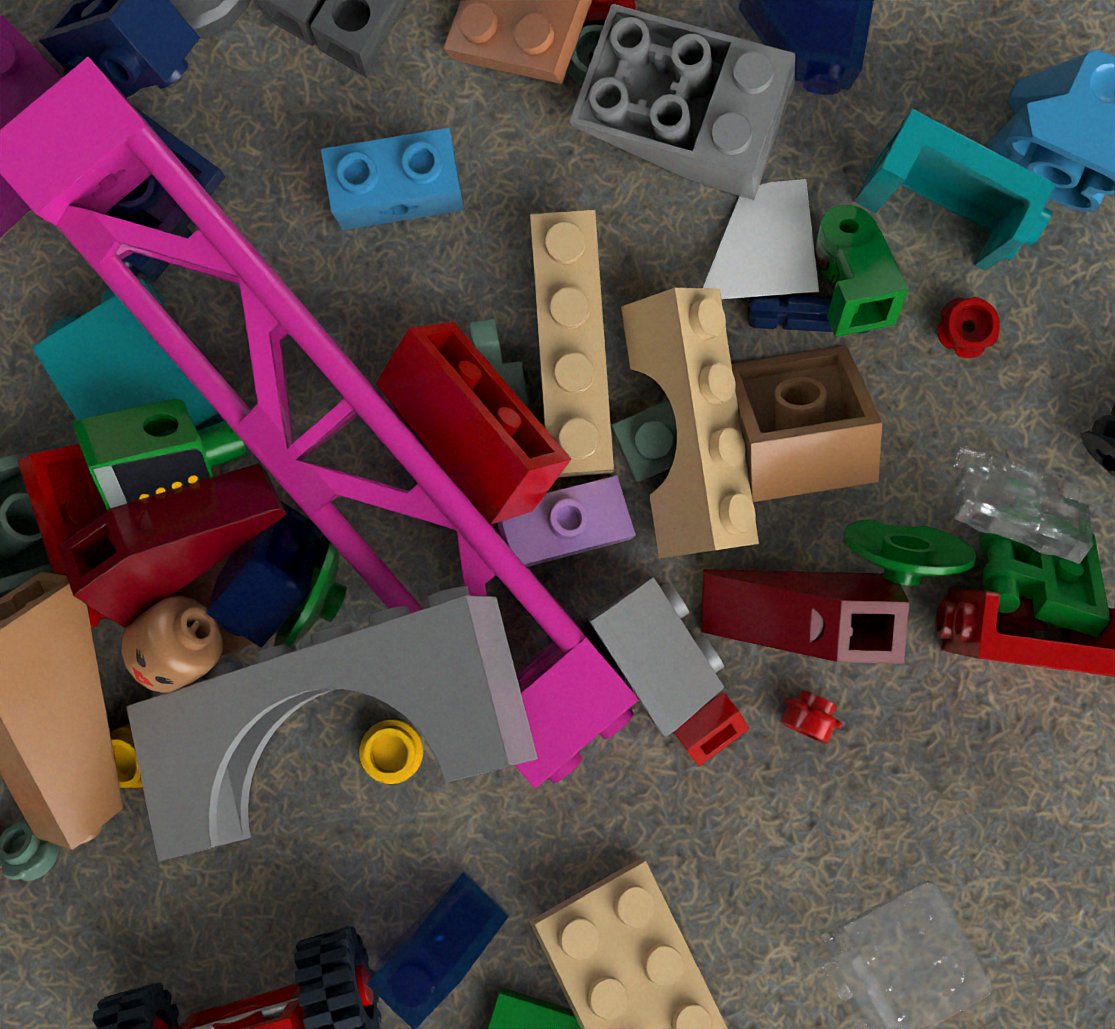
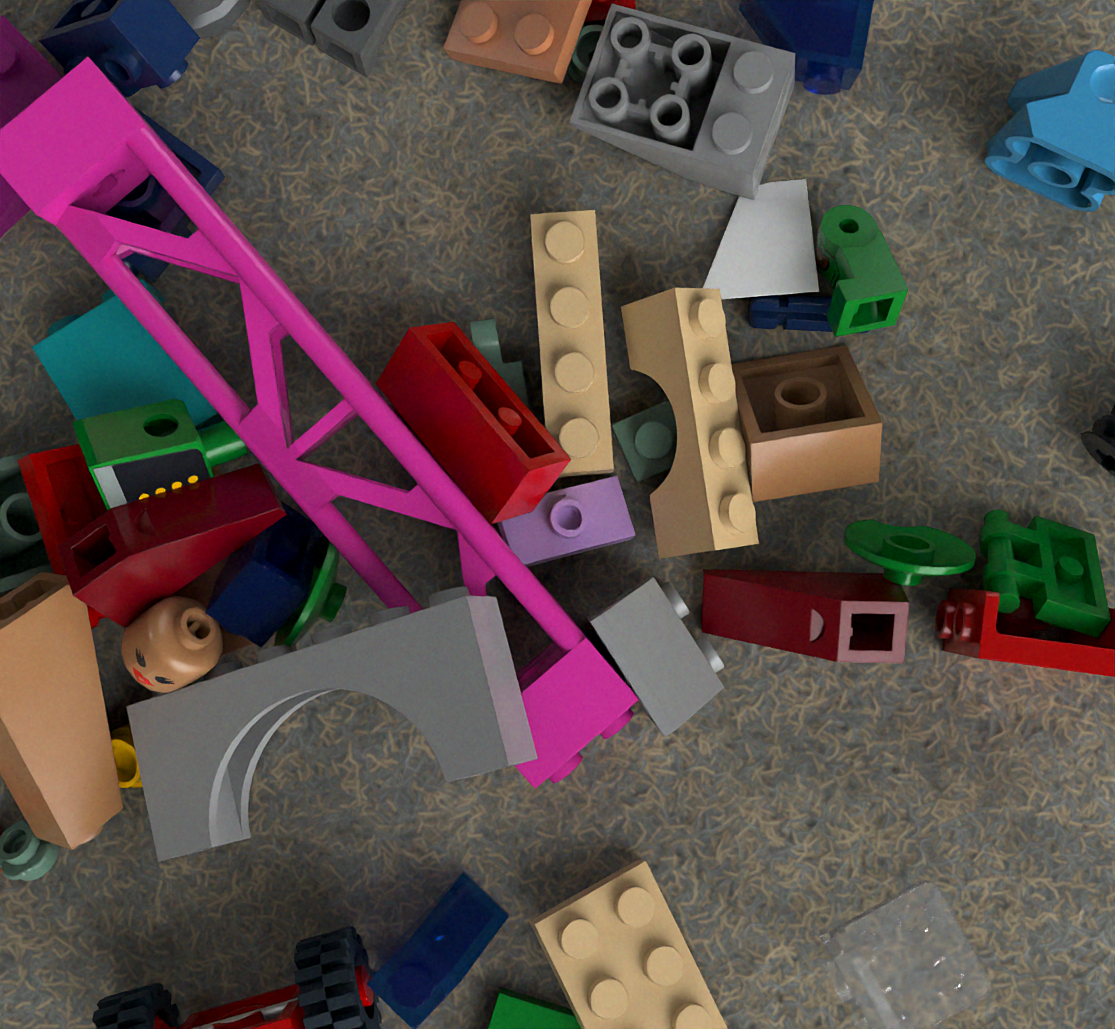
dark azure brick [321,128,465,230] -> none
yellow plate [359,719,424,784] -> none
red plate [673,692,749,767] -> none
red plate [780,690,842,744] -> none
teal panel [854,109,1056,271] -> none
red plate [937,297,1000,358] -> none
clear plate [954,445,1093,564] -> none

